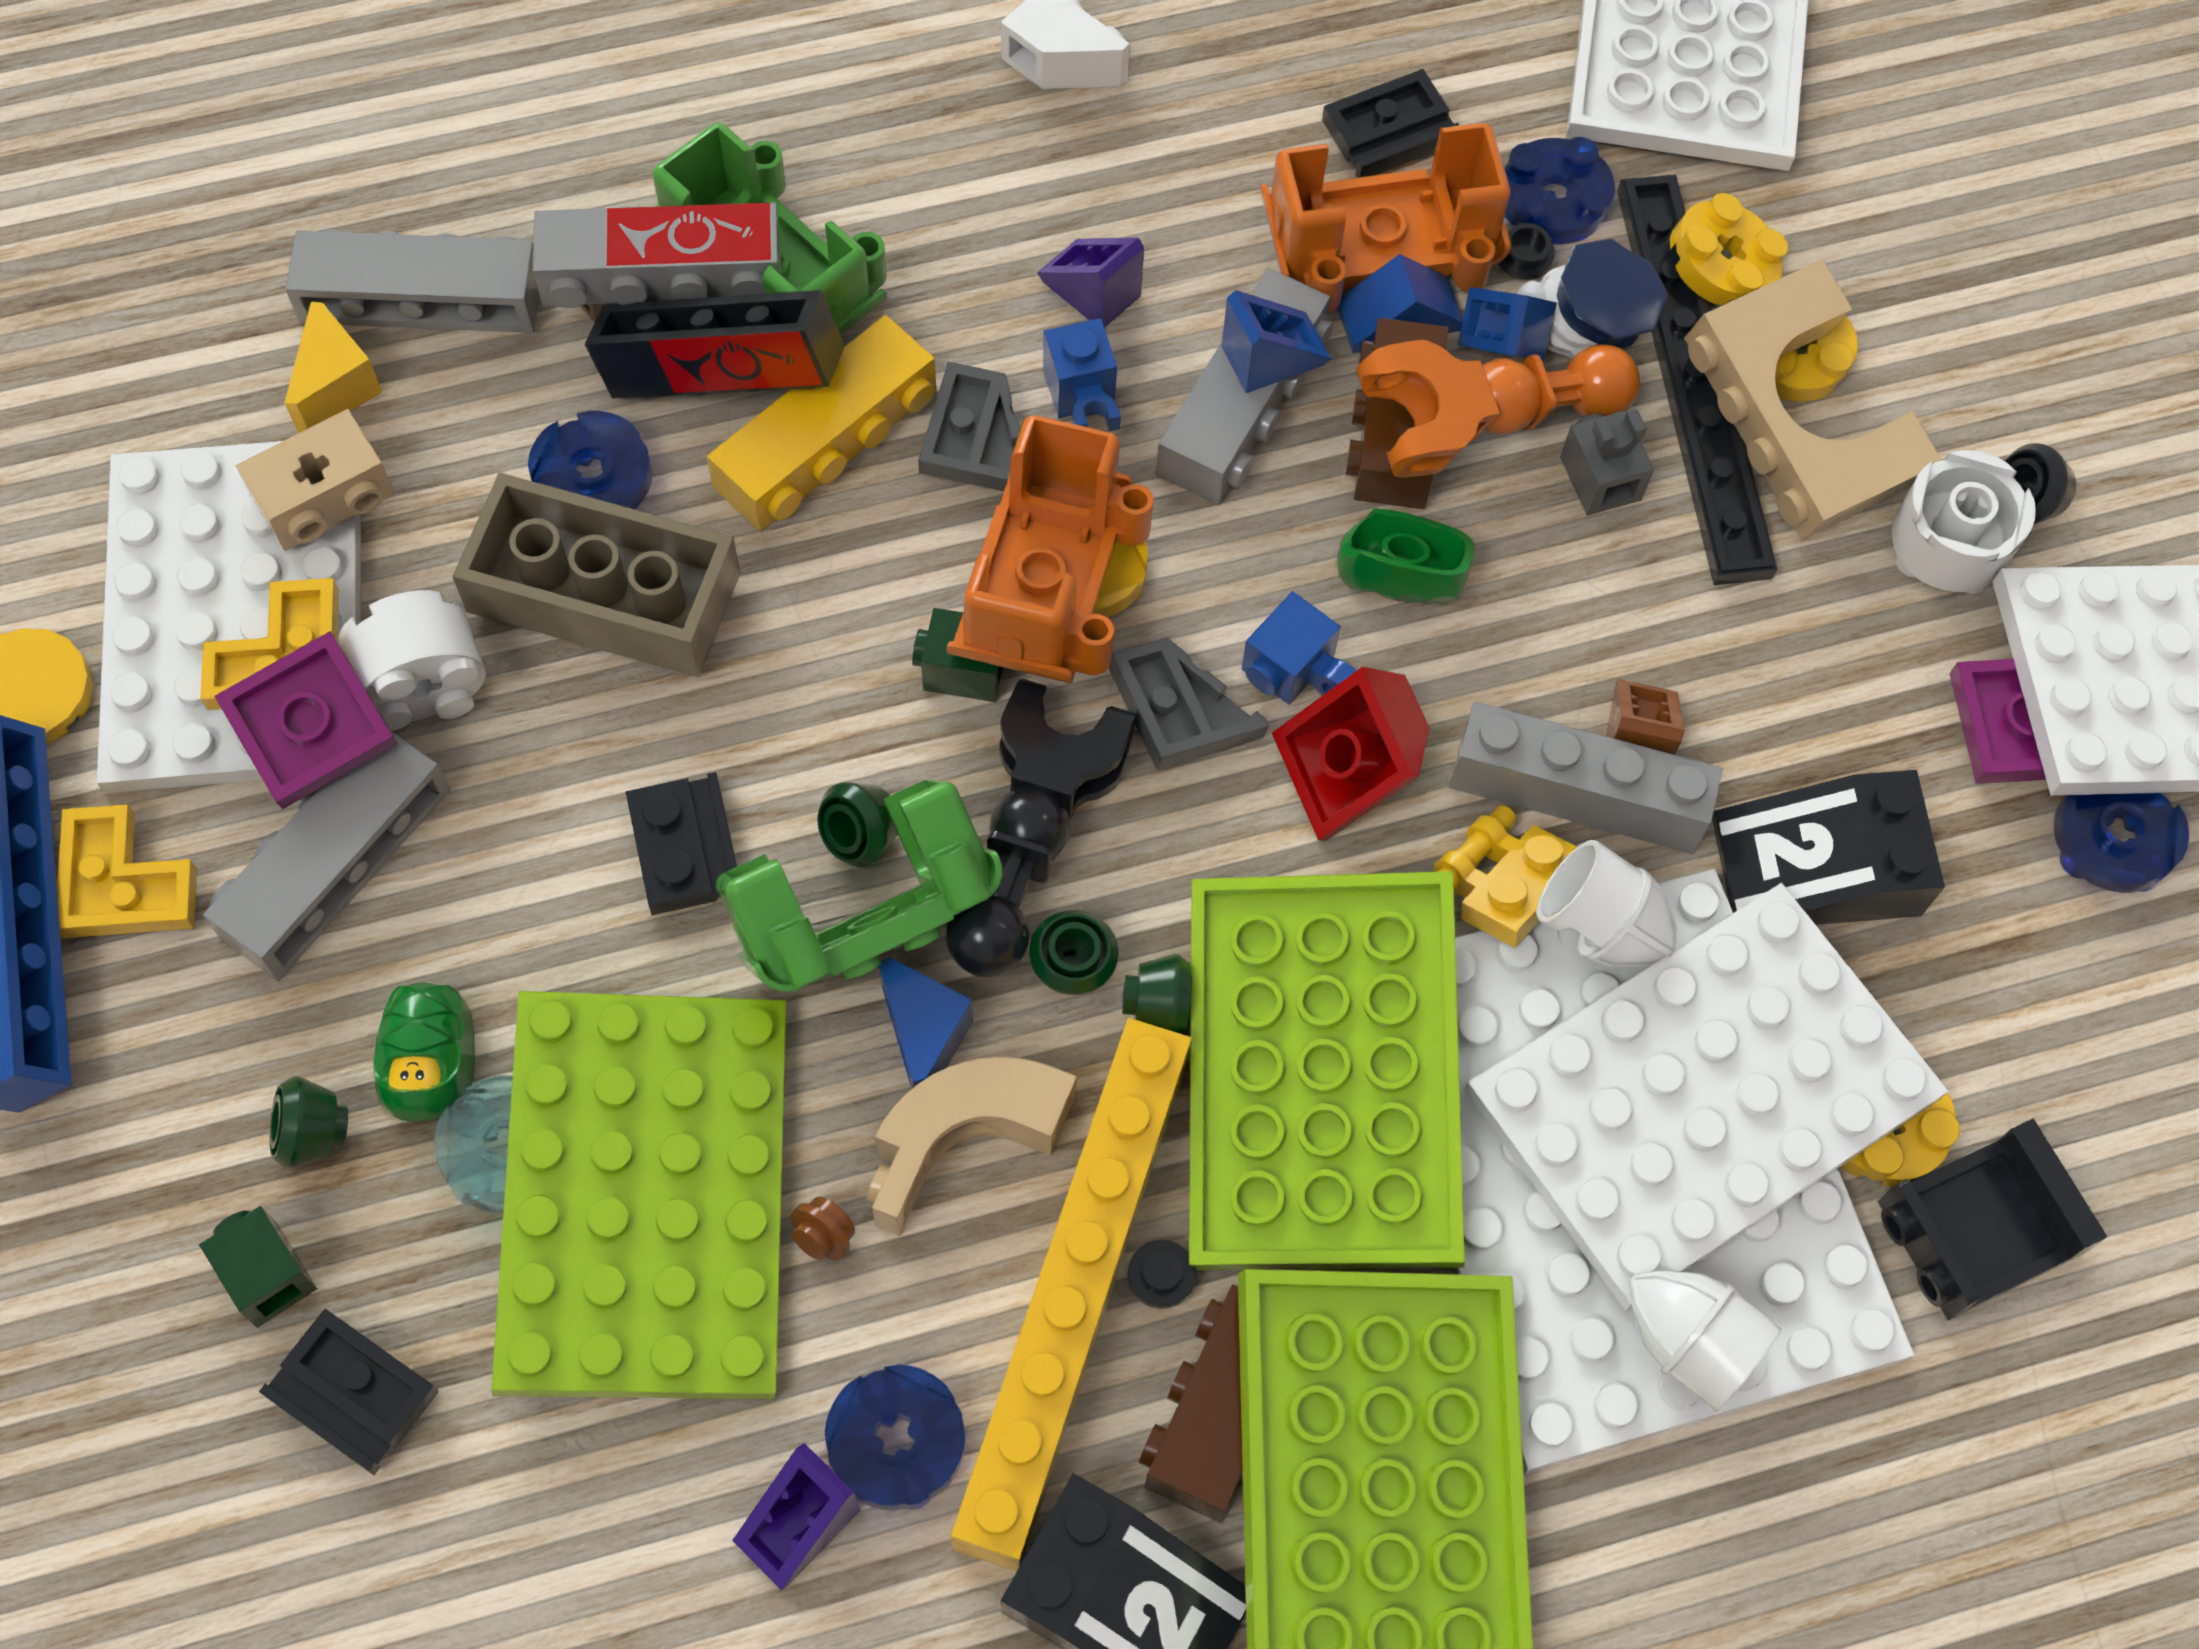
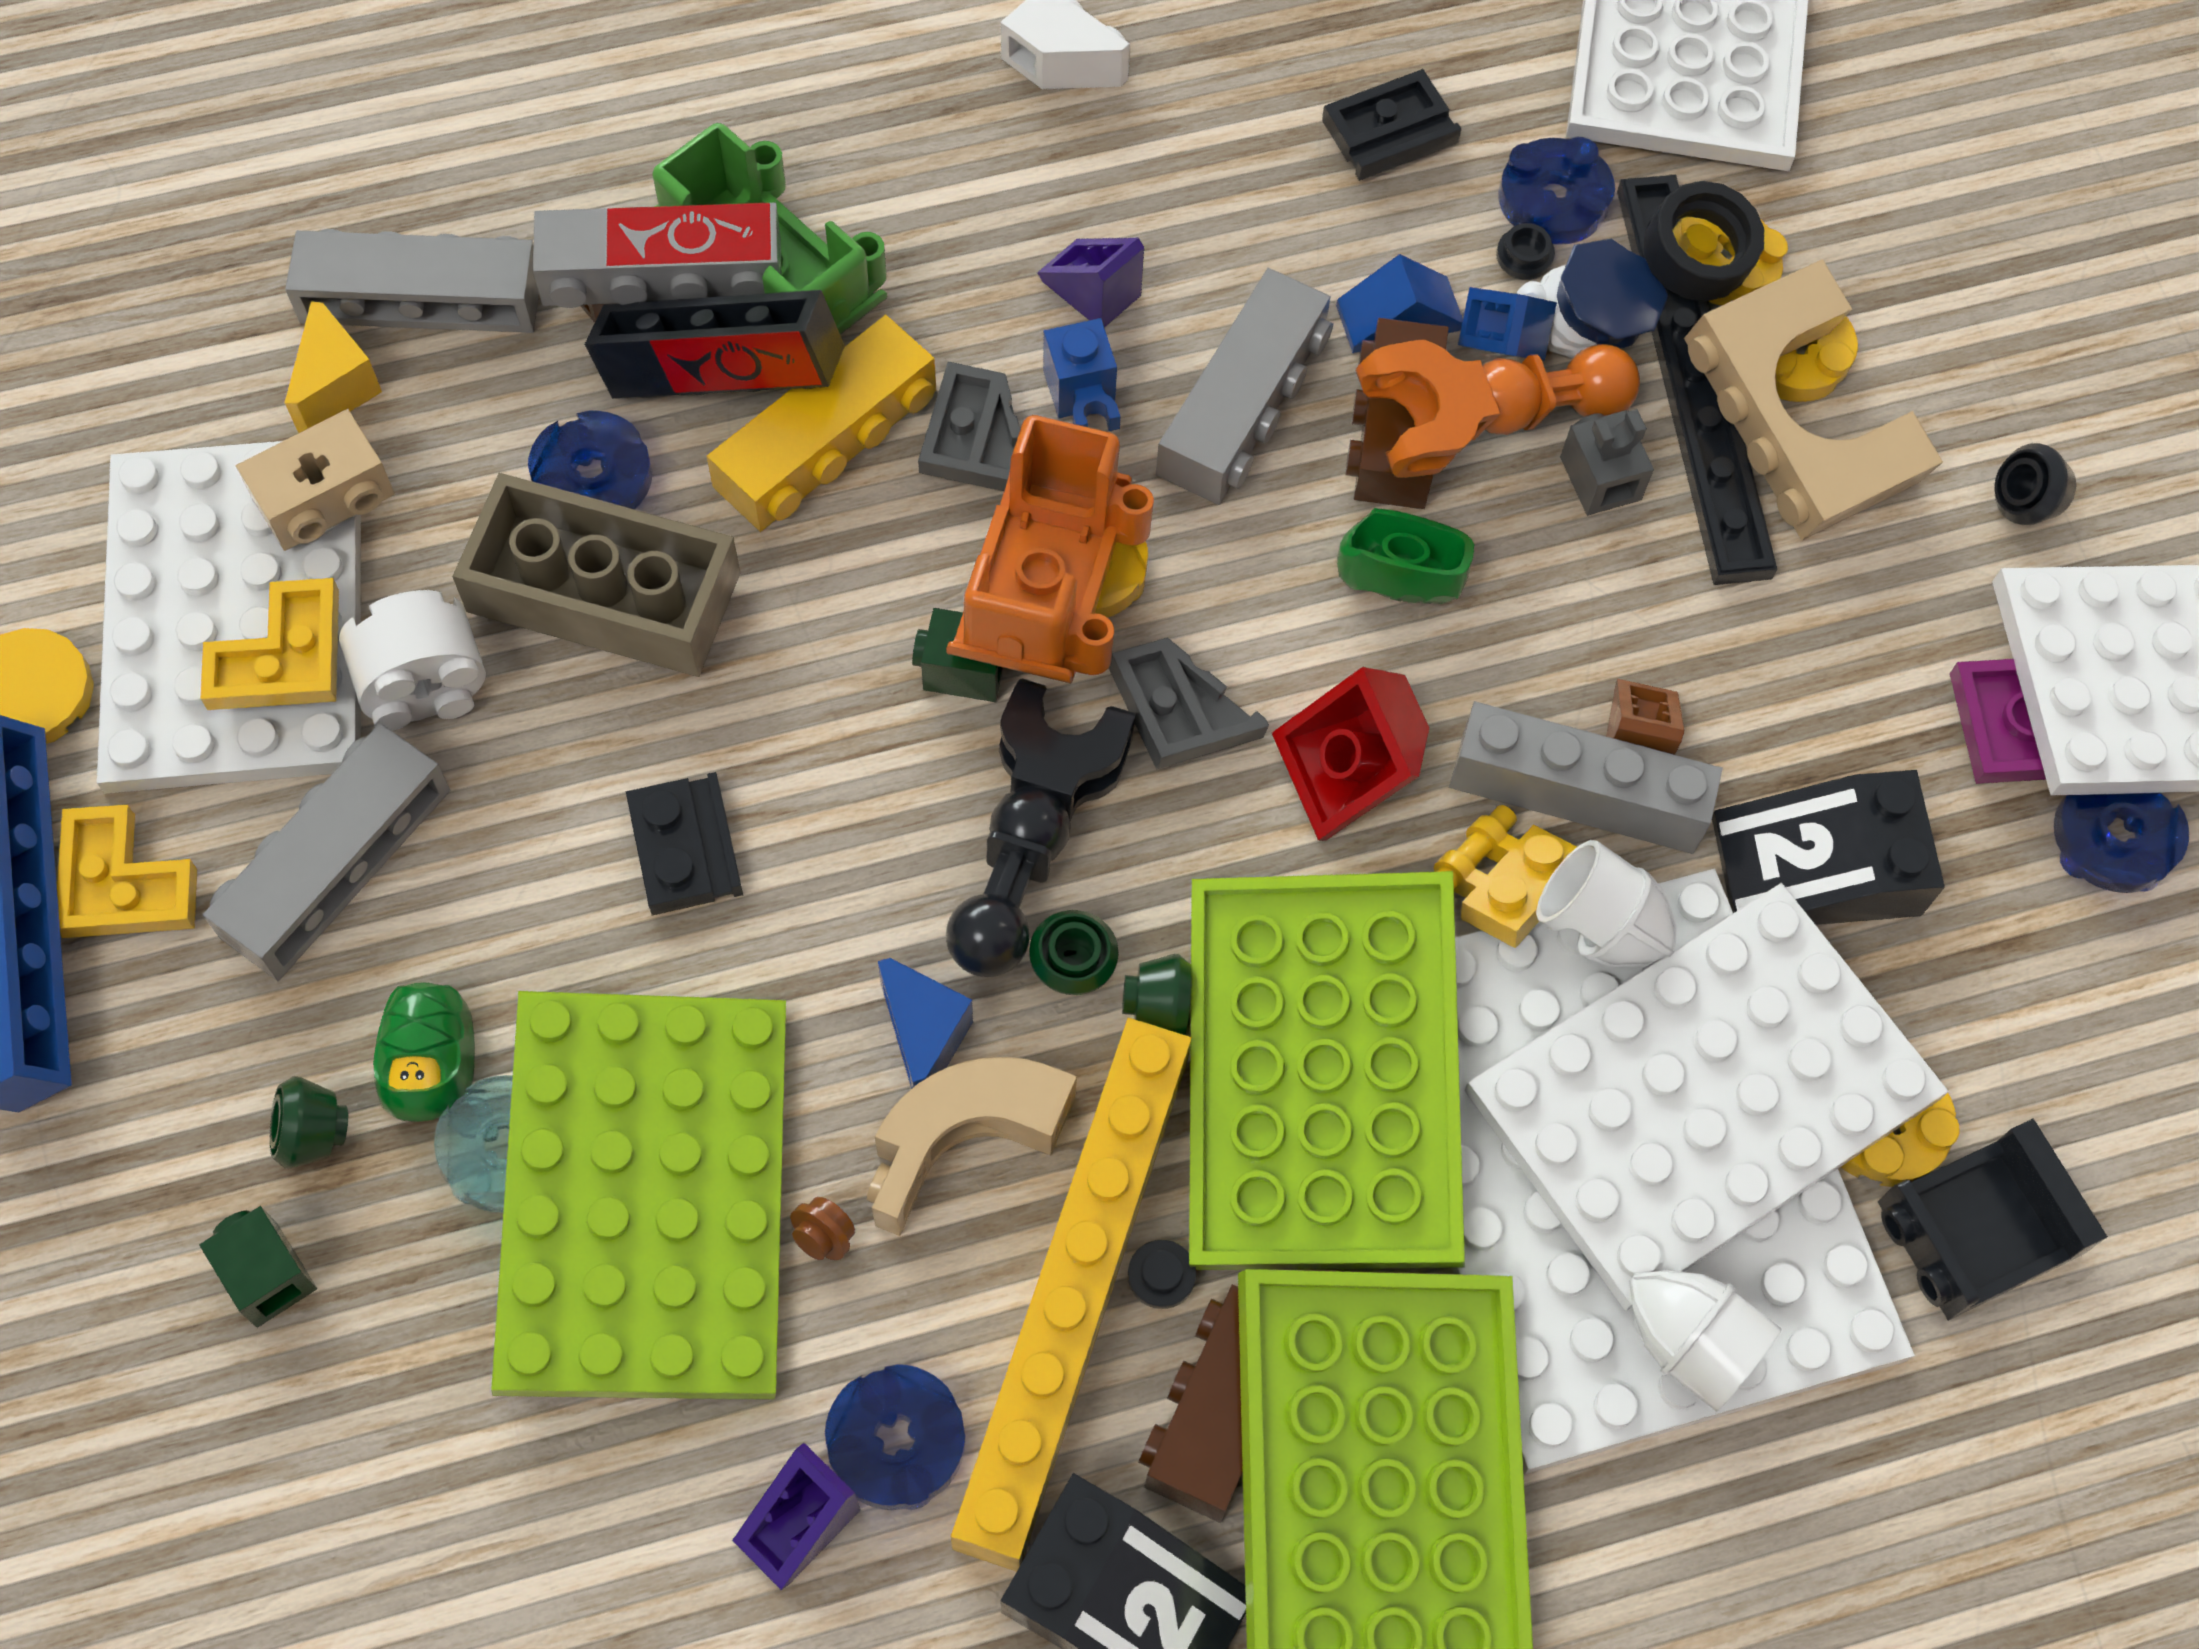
magenta plate [214,631,398,809] -> none
black plate [259,1309,439,1476] -> none
bright green container [716,779,1002,991] -> none
dark green cone [817,782,898,867] -> none
blue slope [1221,290,1331,393] -> none
blue brick [1241,591,1357,705] -> none
orange container [1260,123,1511,313] -> none
white brick [1892,450,2036,594] -> none
none -> black tyre [1644,181,1764,302]

